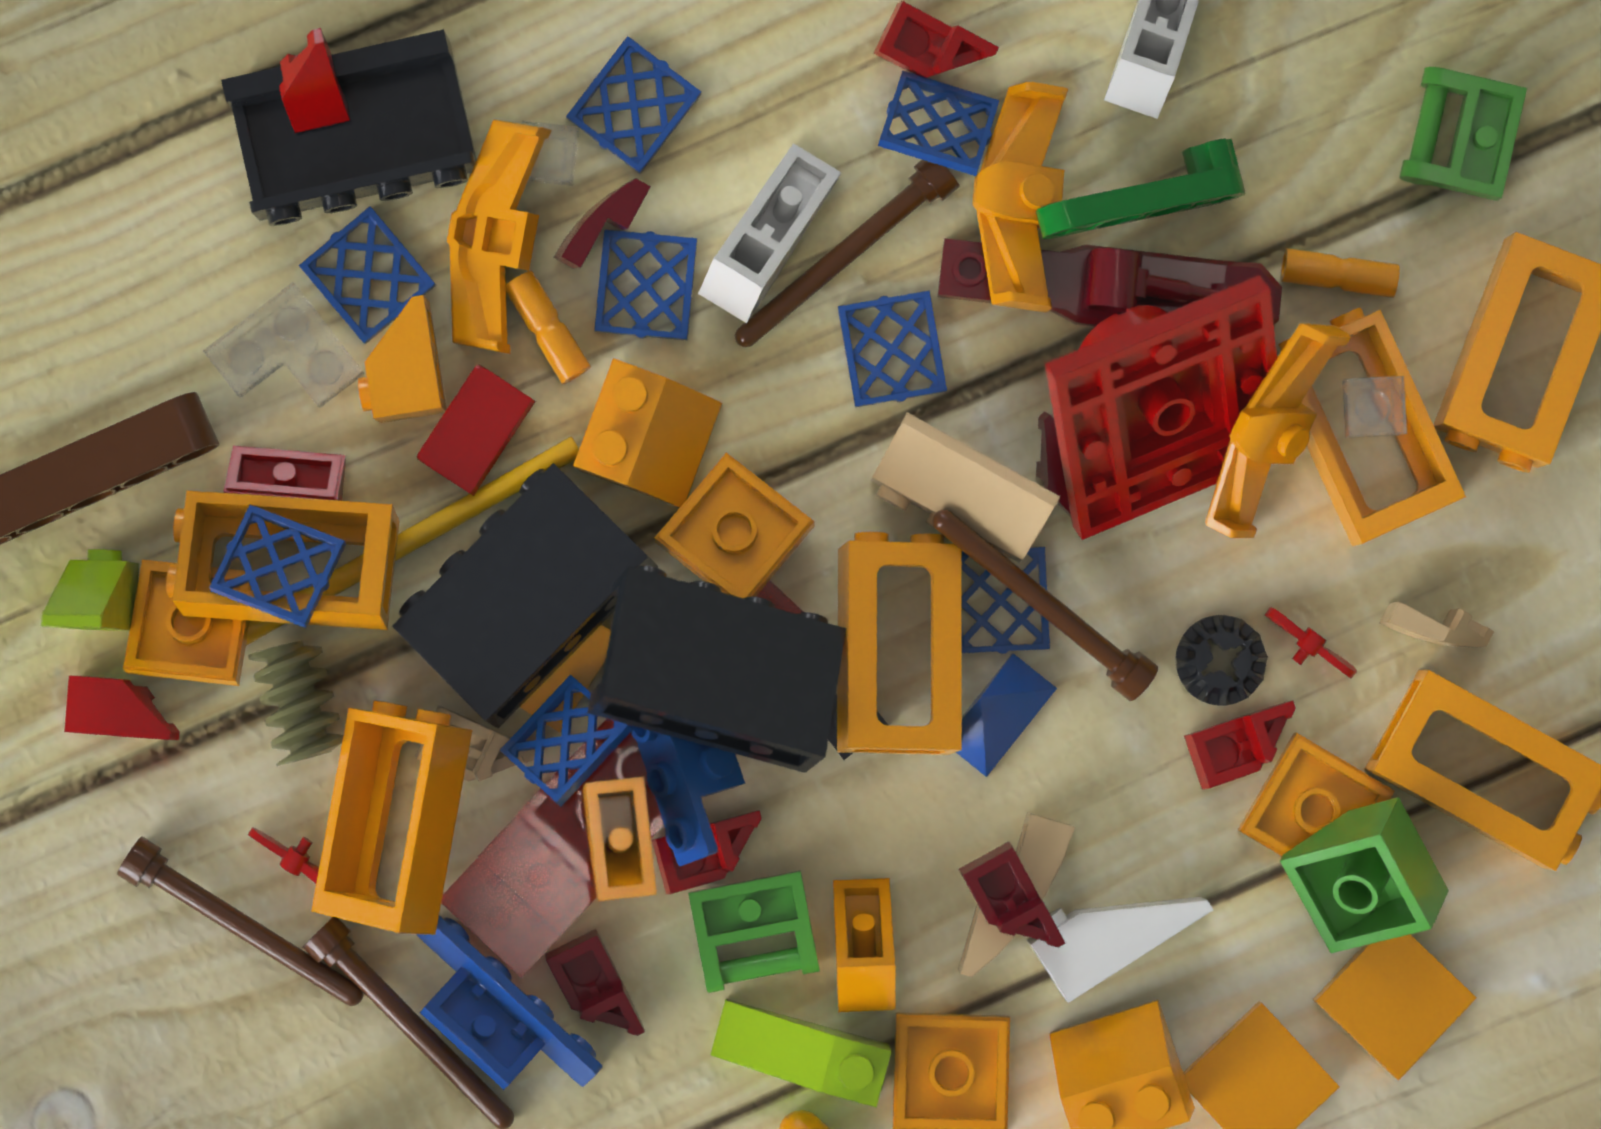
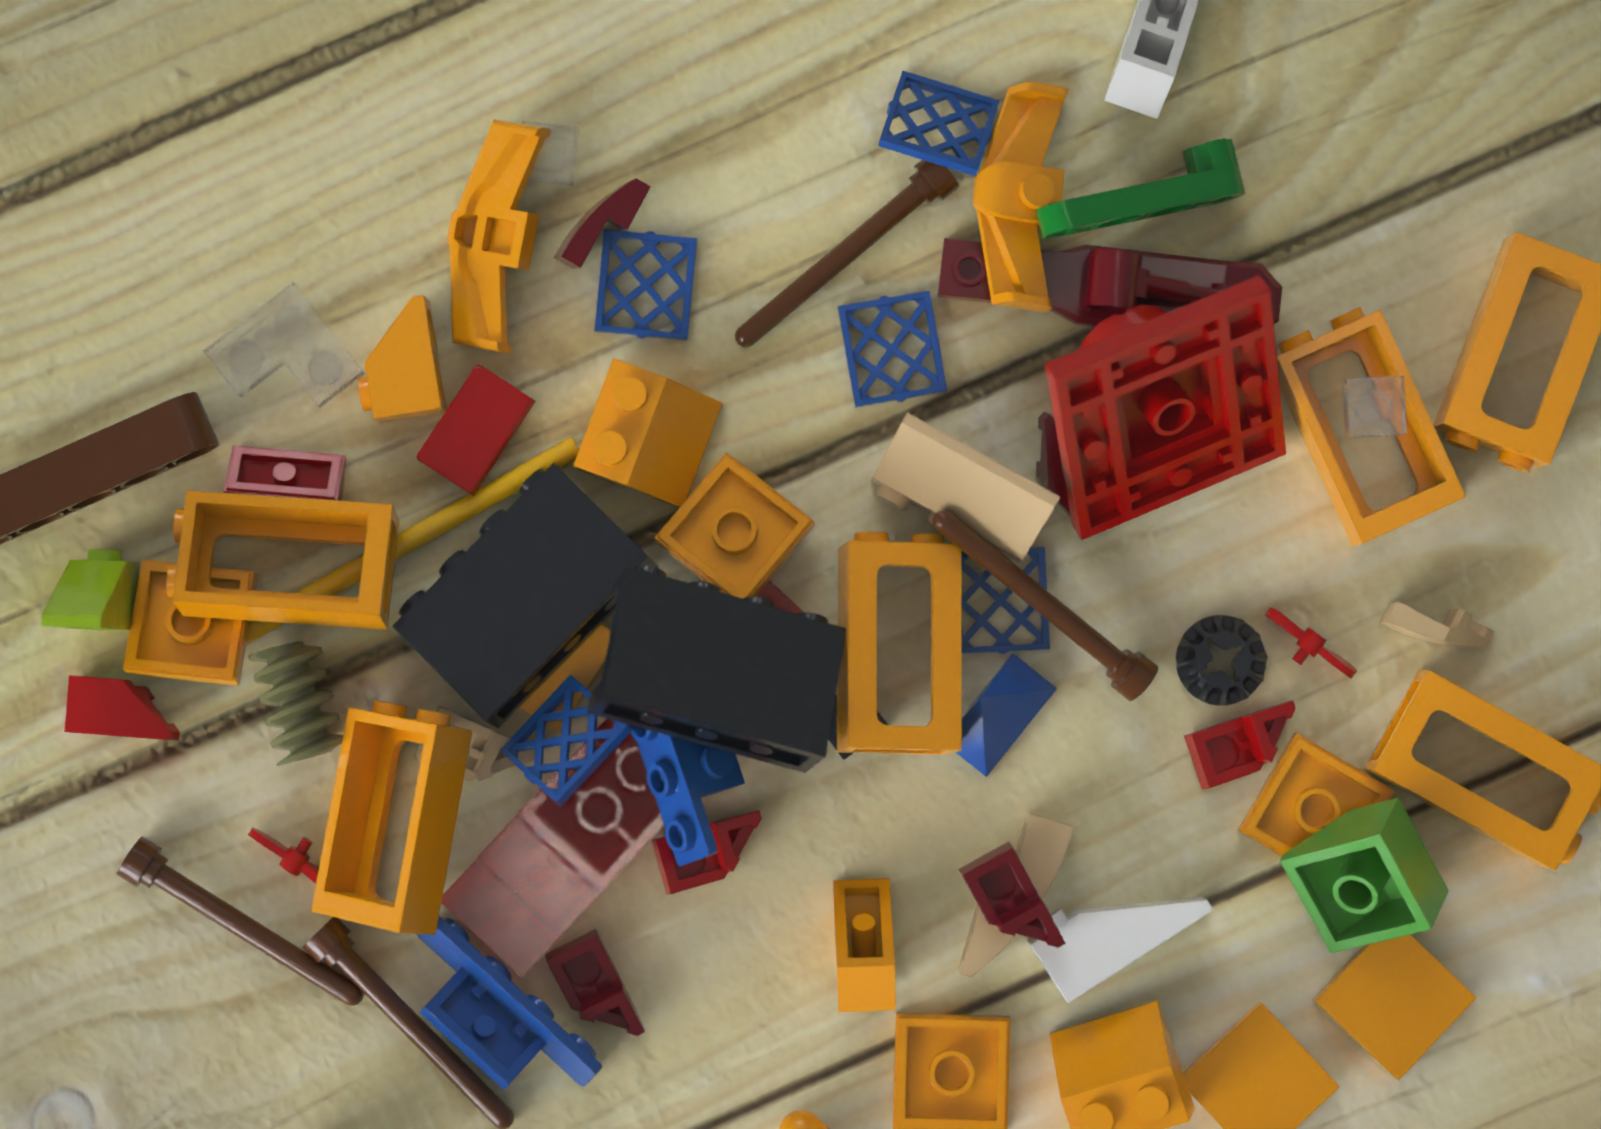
blue window [209,504,346,628] -> none
black panel [221,29,477,226] -> none
red slope [279,28,350,133] -> none
blue window [299,206,436,344] -> none
light orange piece [506,270,591,384] -> none
blue window [566,36,702,174] -> none
light orange slope [583,777,657,902] -> none
bright green plate [688,870,820,993] -> none
white slope [698,143,841,323] -> none
lime slope [710,999,892,1108] -> none
red slope [873,1,999,78] -> none
light orange plate [1205,323,1351,538] -> none
light orange piece [1280,248,1400,298] -> none
bright green plate [1399,67,1527,201] -> none

